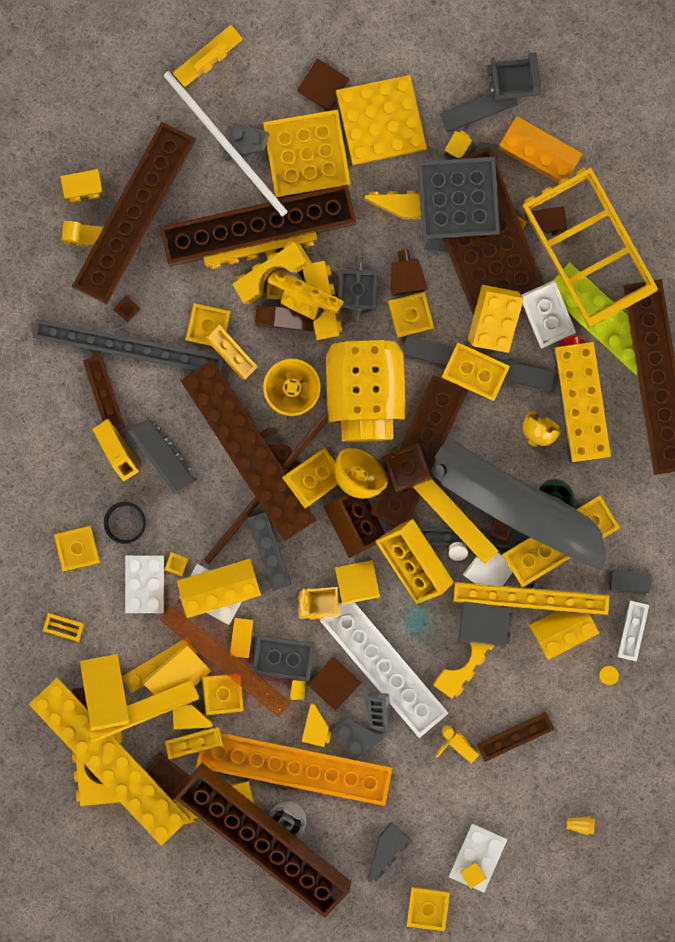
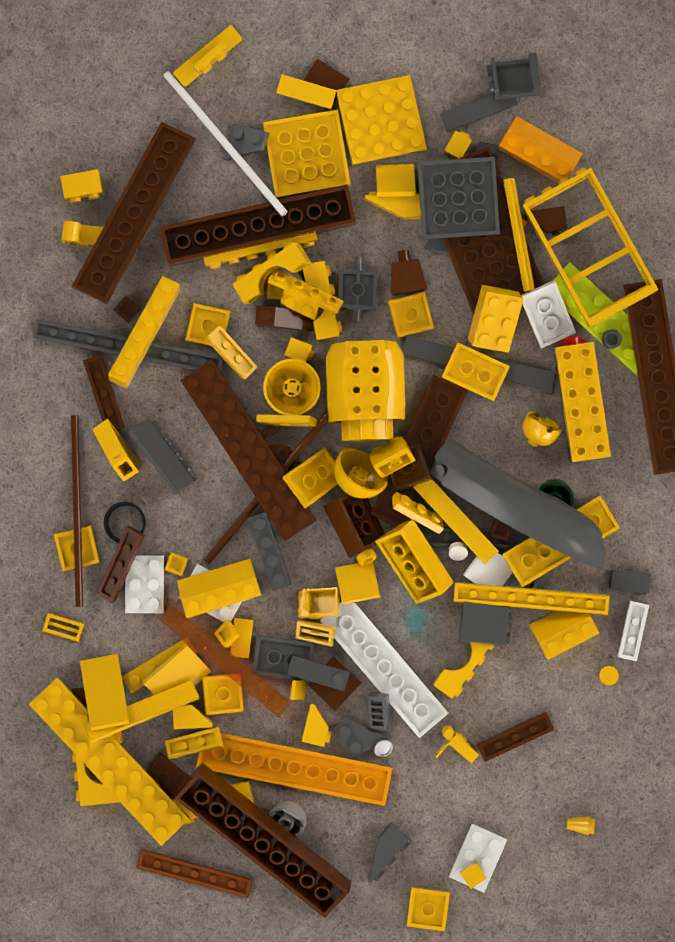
none -> reddish brown piece [71,415,83,607]
none -> reddish brown plate [97,526,145,602]
none -> yellow brick [108,276,180,389]
none -> dark orange tile [137,849,253,898]
none -> yellow plate [214,620,240,648]
none -> yellow tile [256,415,317,427]
none -> yellow tile [276,74,337,109]
none -> yellow brick [284,337,315,363]
none -> dark grey slope [287,655,350,691]
none -> yellow tile [295,619,336,647]
none -> yellow tile [356,549,377,566]
none -> yellow slope [368,436,416,478]
none -> piece [373,738,393,757]
none -> yellow tile [376,164,416,197]
none -> yellow plate [392,492,444,534]
none -> yellow axle [503,178,535,292]
none -> dark grey tile [602,330,622,349]

